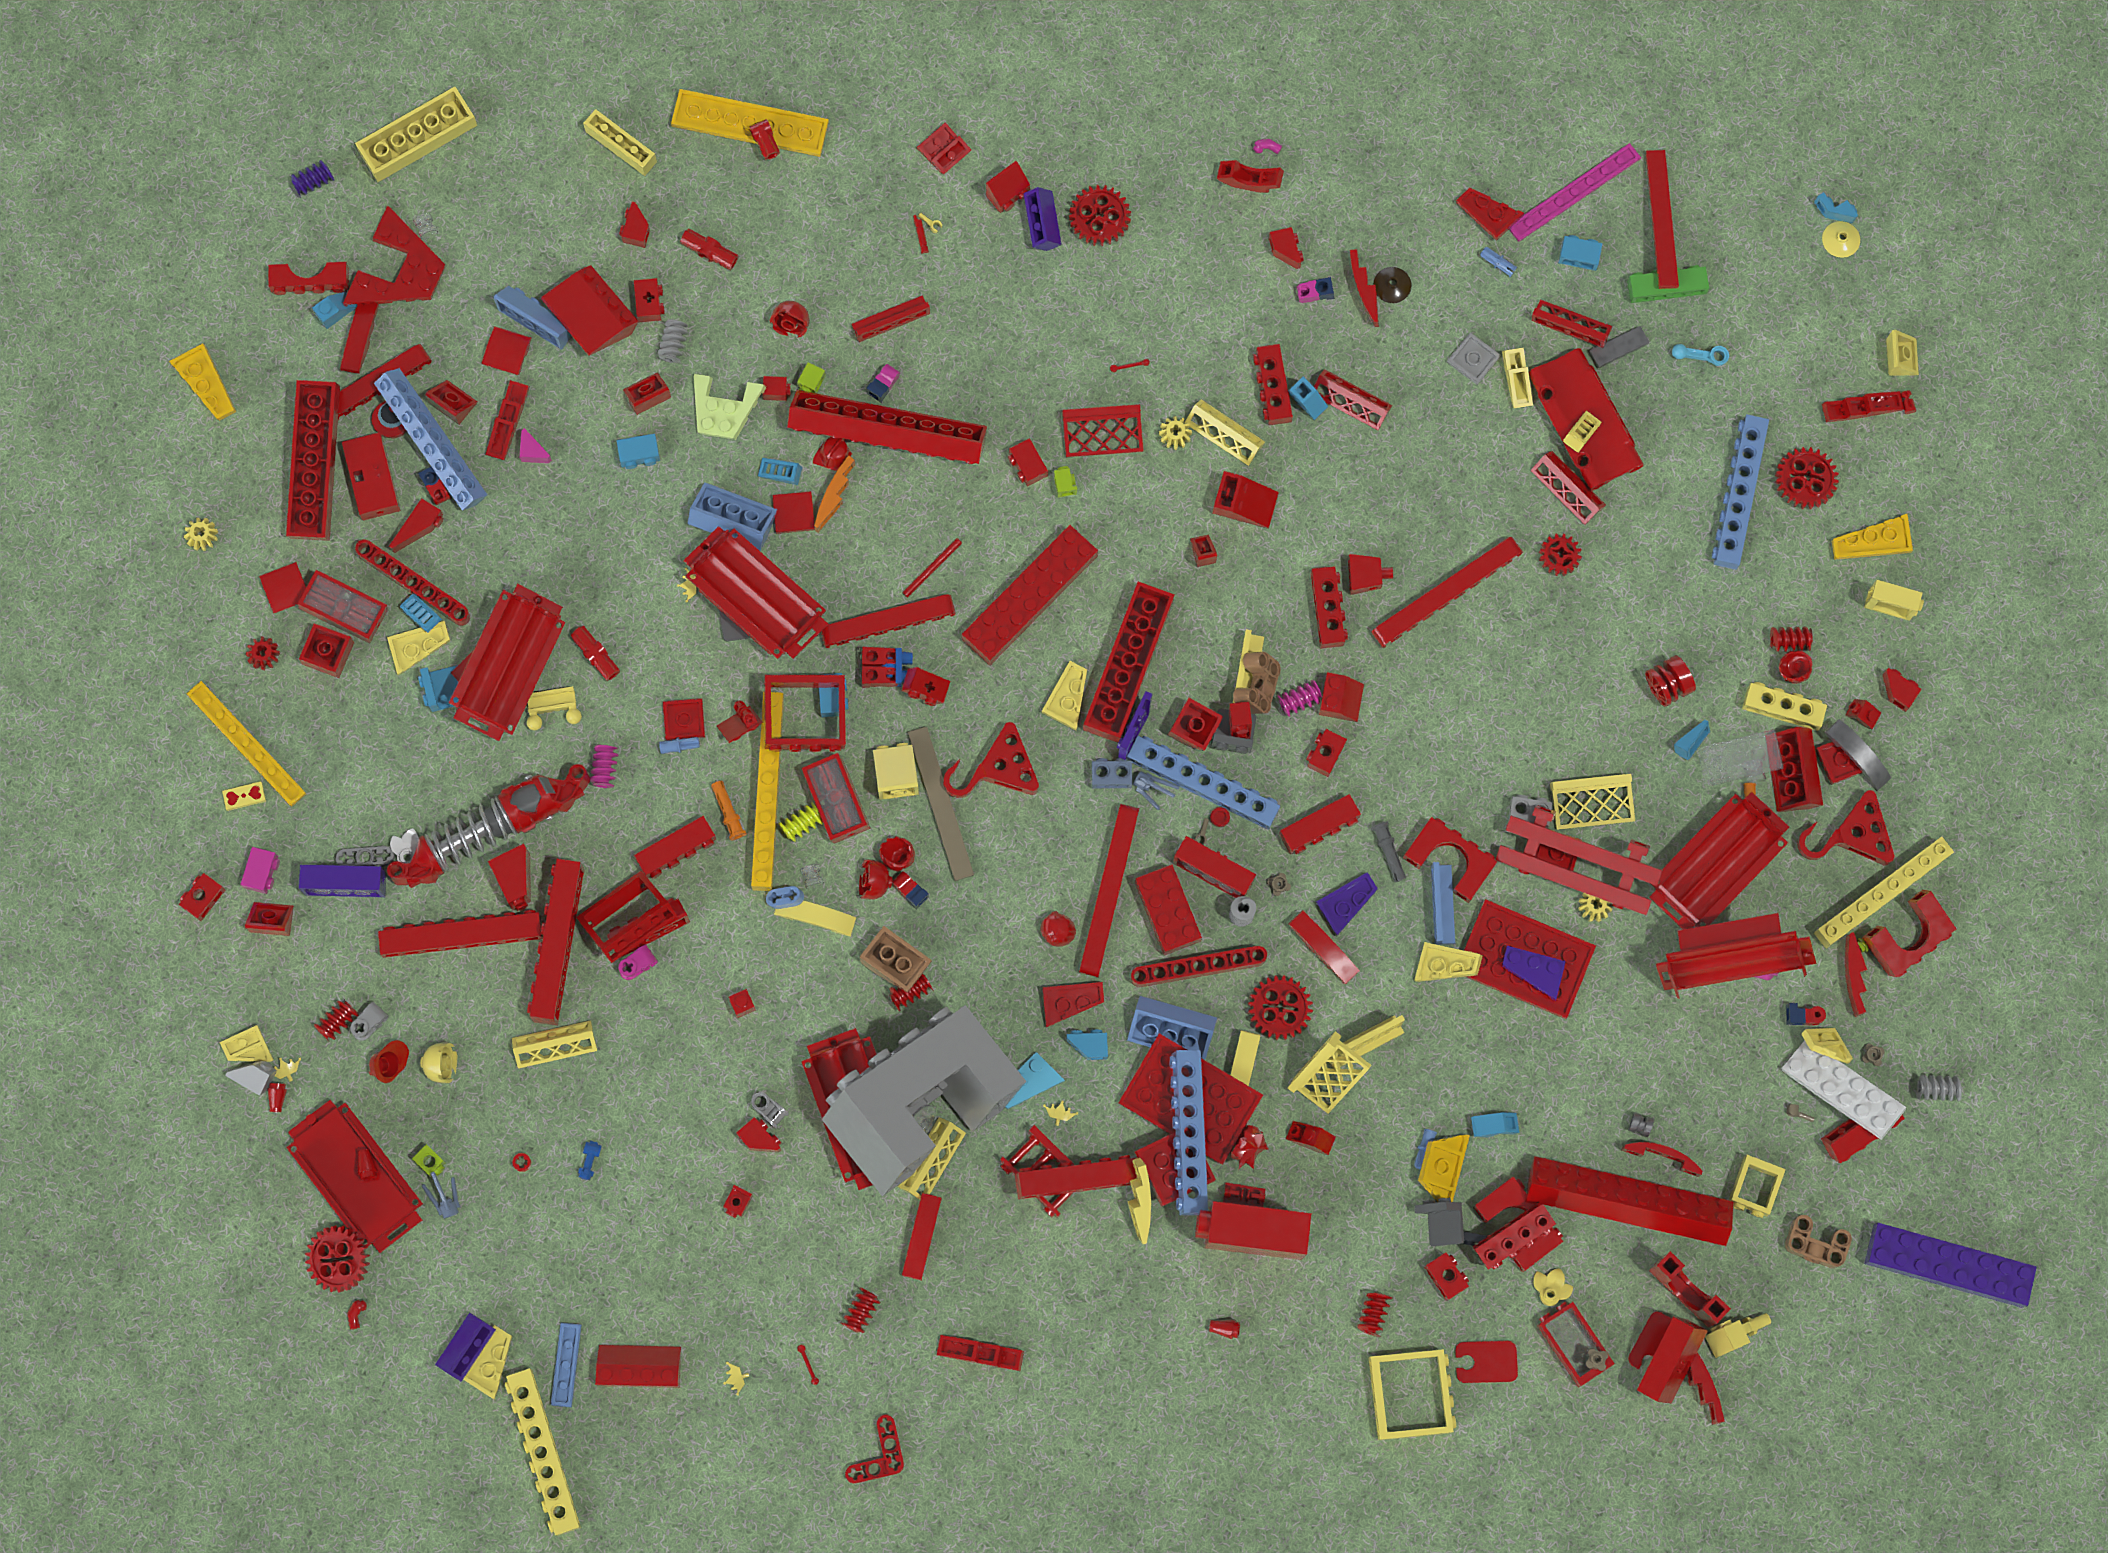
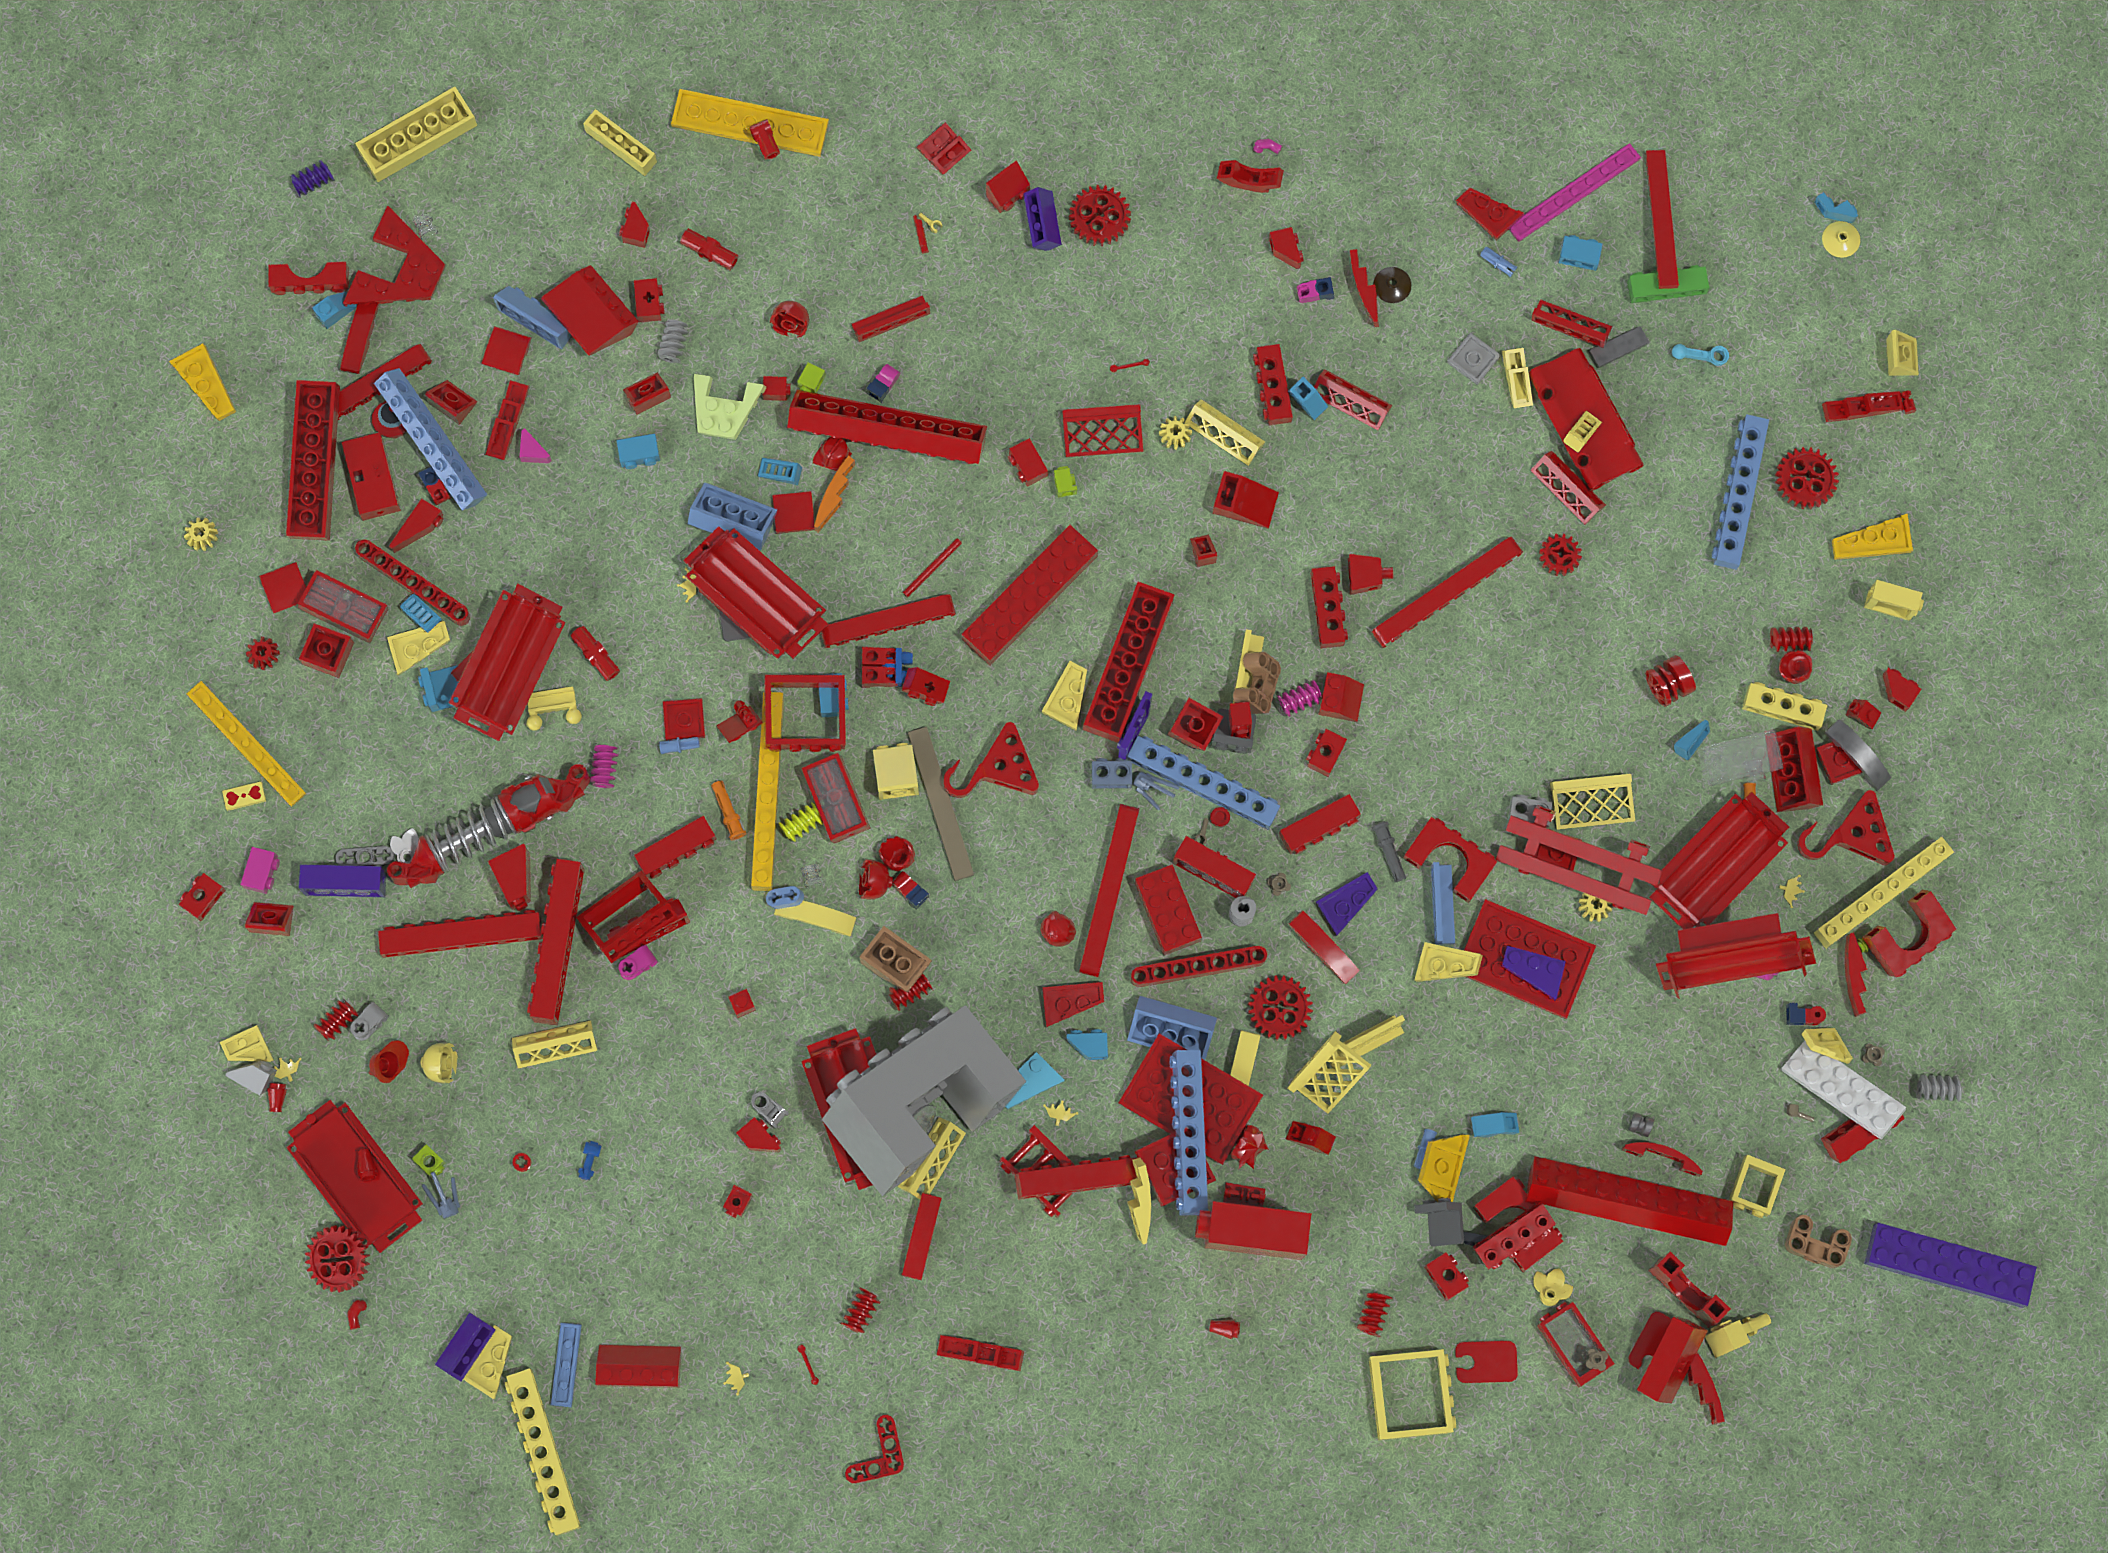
none -> light yellow piece [1779,875,1805,908]

